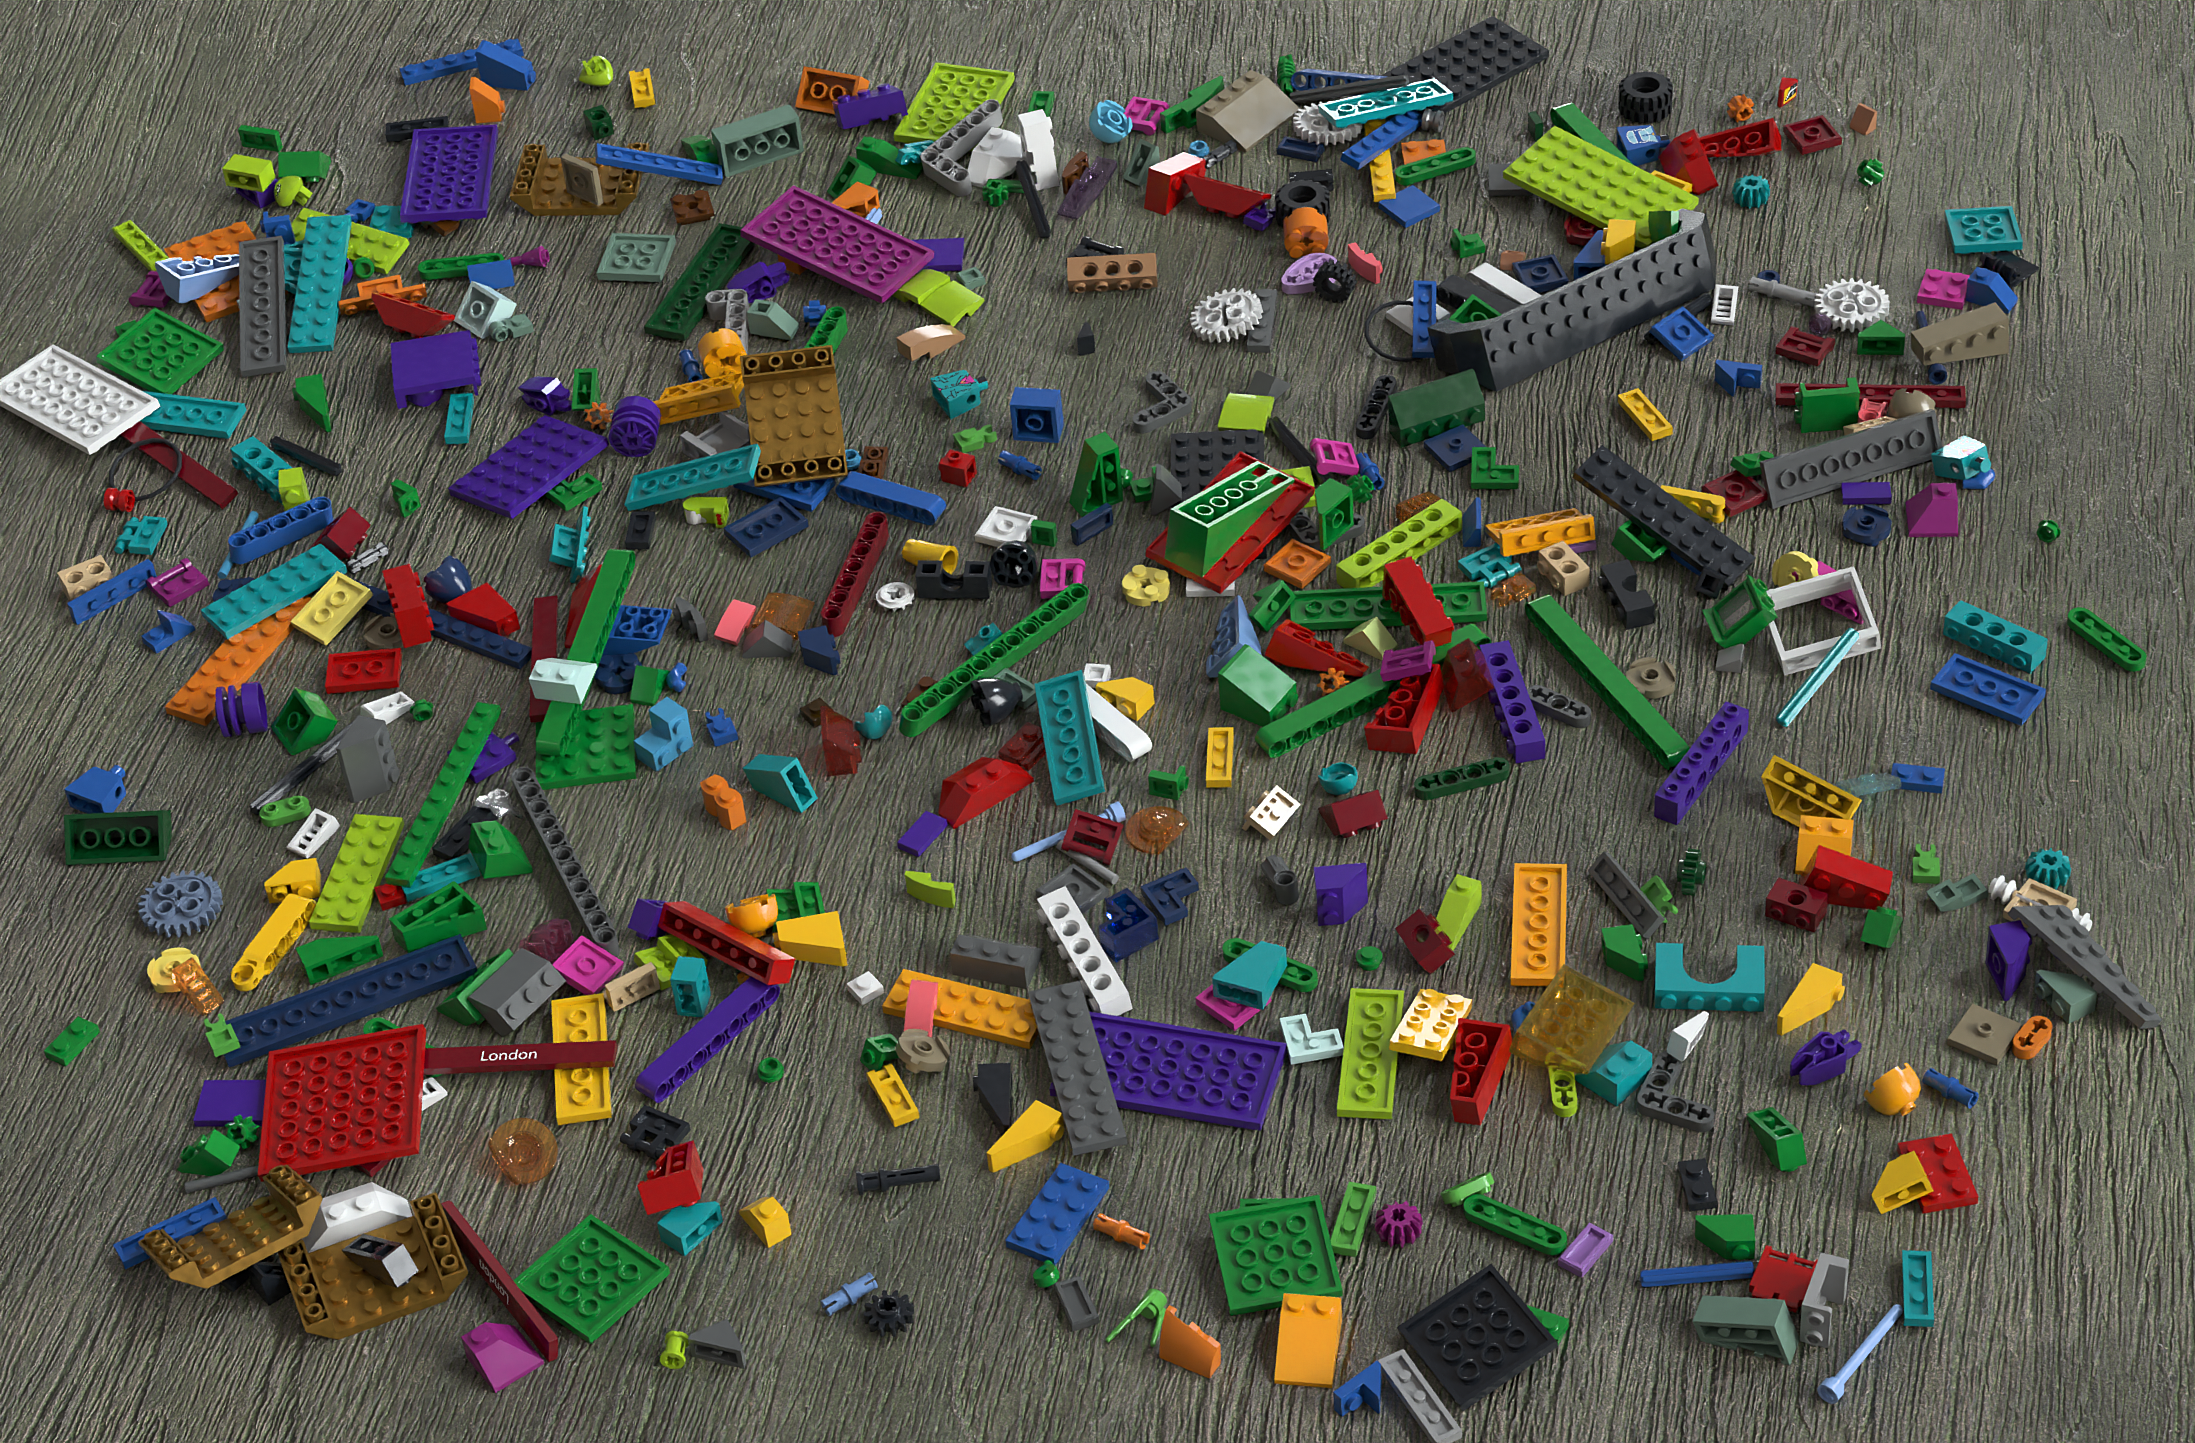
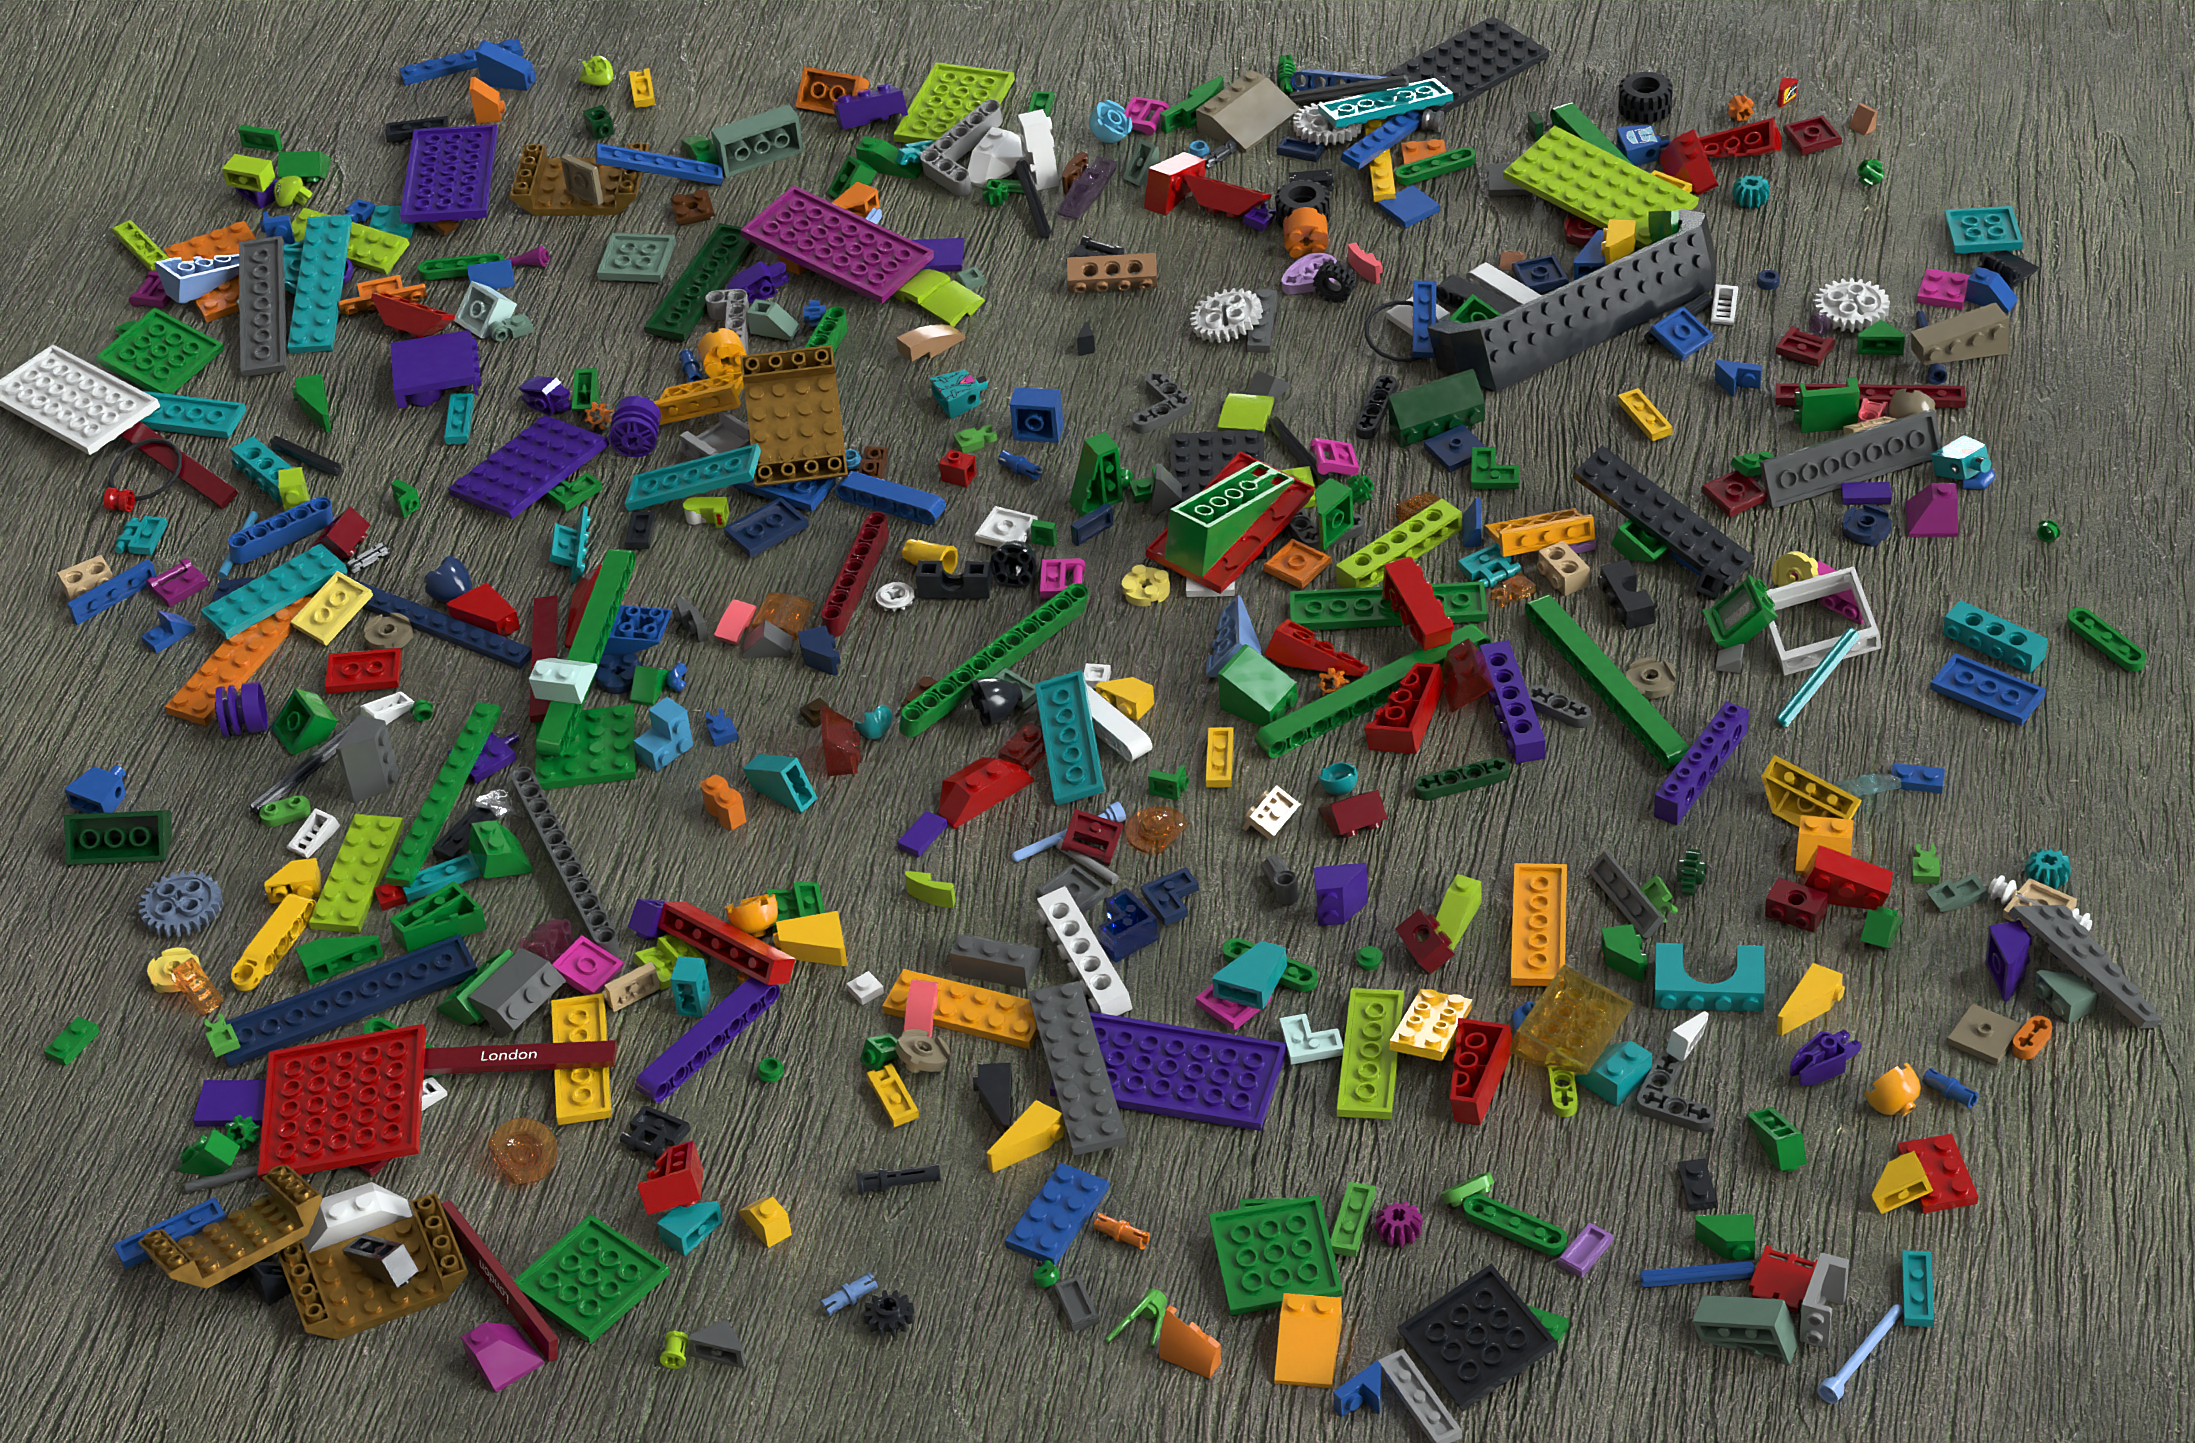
green plate [353,257,374,279] -> none
red wedge [382,564,434,648] -> none
teal plate [964,623,1003,656] -> none
green slope [1248,580,1296,632] -> none
yellowish green slope [1343,617,1398,660] -> none
blue pin [1356,452,1385,490] -> none
magenta plate [1380,641,1436,682] -> none
green bracket [1450,228,1485,259] -> none
yellow plate [1660,485,1725,523] -> none
light grey pin [1748,276,1818,307] -> none

